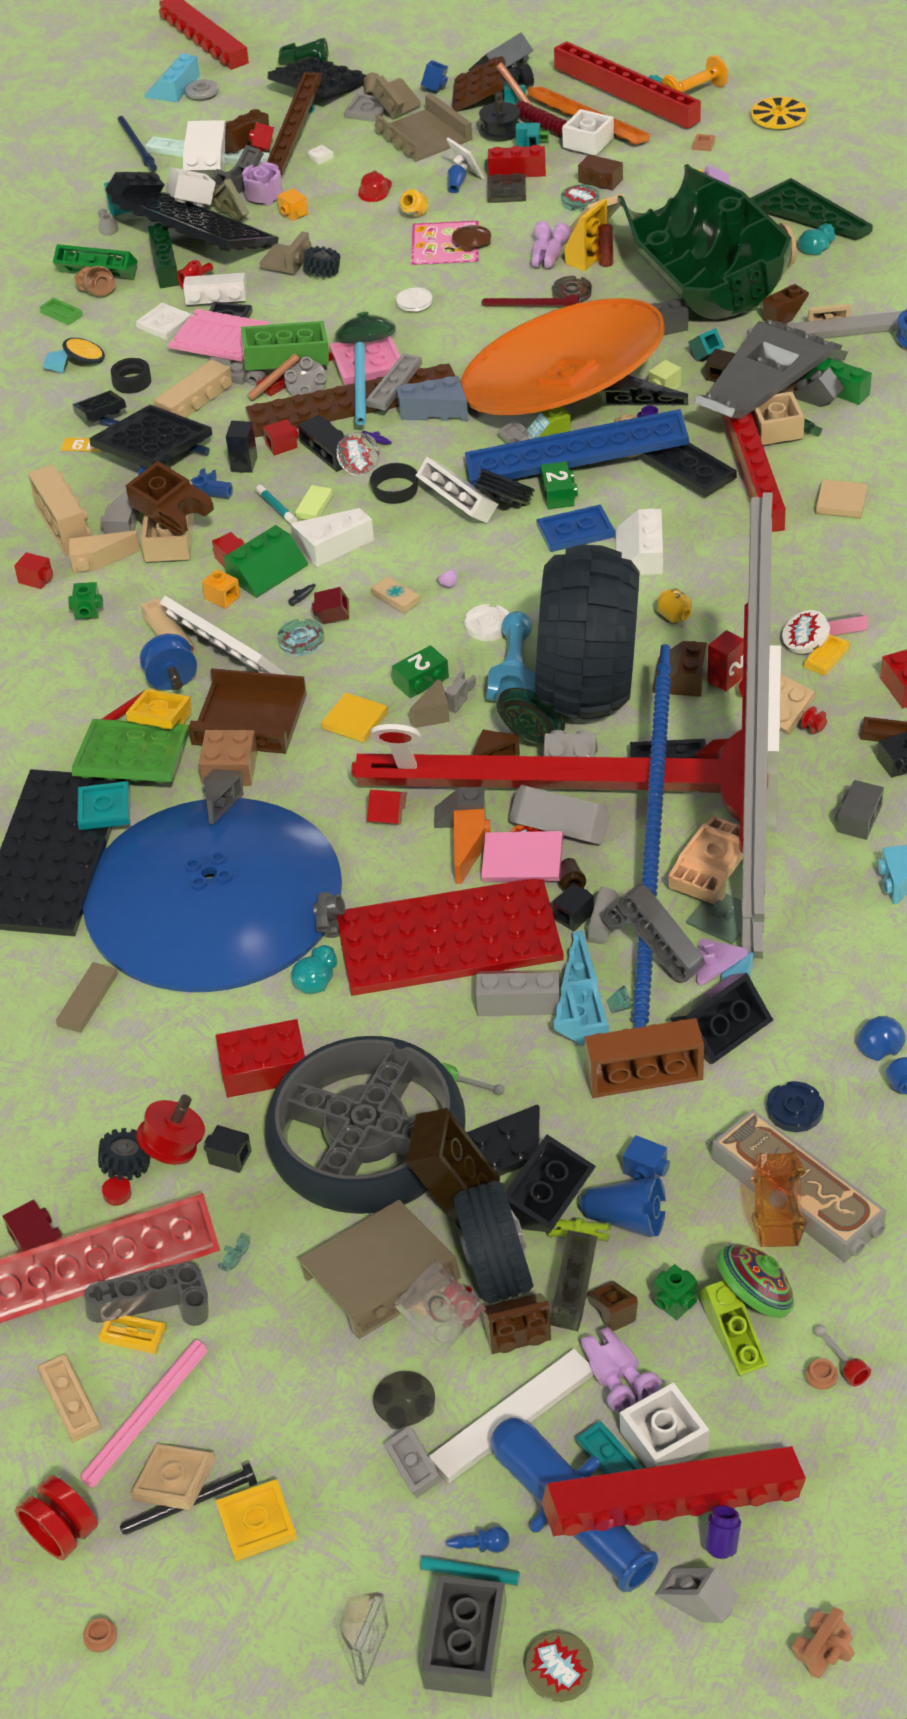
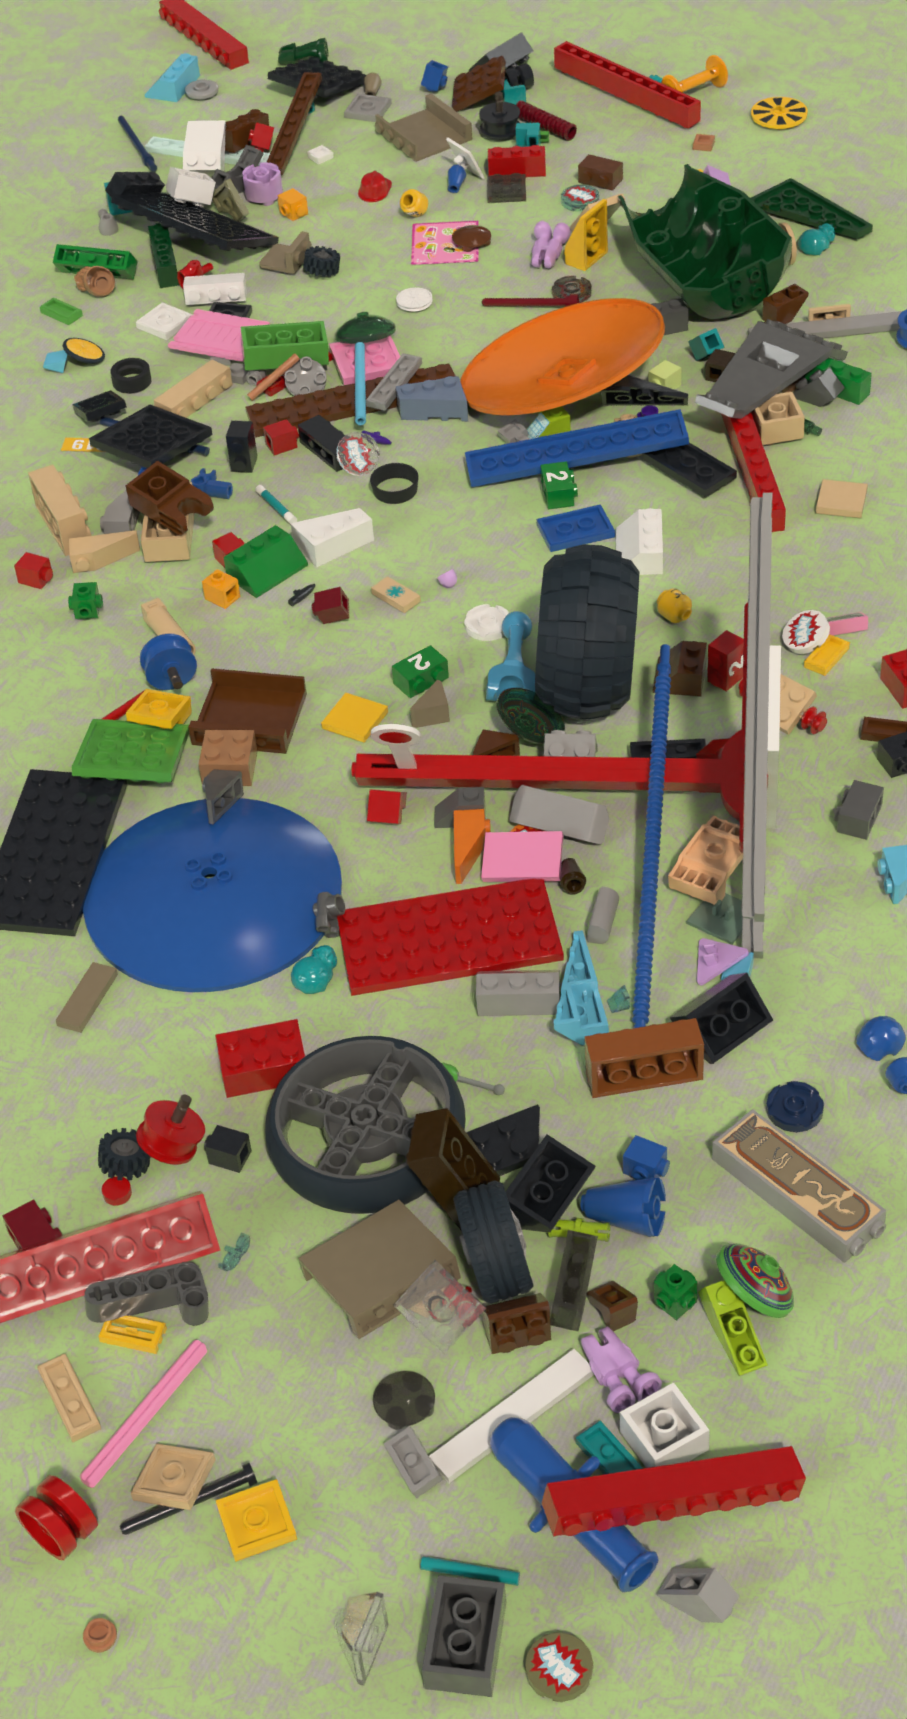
teal tile [78,781,130,830] -> none
white plate [160,596,285,675] -> none
clear light blue tile [278,619,325,656] -> none
yellowish green tile [295,485,333,520] -> none
dark tan bracket [372,75,421,119] -> none
white brick [416,457,498,523] -> none
light grey plate [445,671,476,713] -> none
blue bar [446,1526,510,1553] -> none
black brick [476,469,535,508] -> none
nougat bar [496,62,532,105] -> none
orange plate [527,86,650,145] -> none
black brick [553,884,594,932] -> none
white brick [562,109,614,155] -> none
clear red piece [598,224,614,267] -> none
dark grey beam [603,884,704,982] -> none
dark purple brick [704,1506,741,1559] -> none
clear orange piece [751,1152,807,1247] -> none
nougat hips [792,1607,854,1679] -> none
nougat plate [806,1358,838,1390] -> none
red hinge [814,1324,871,1387] -> none

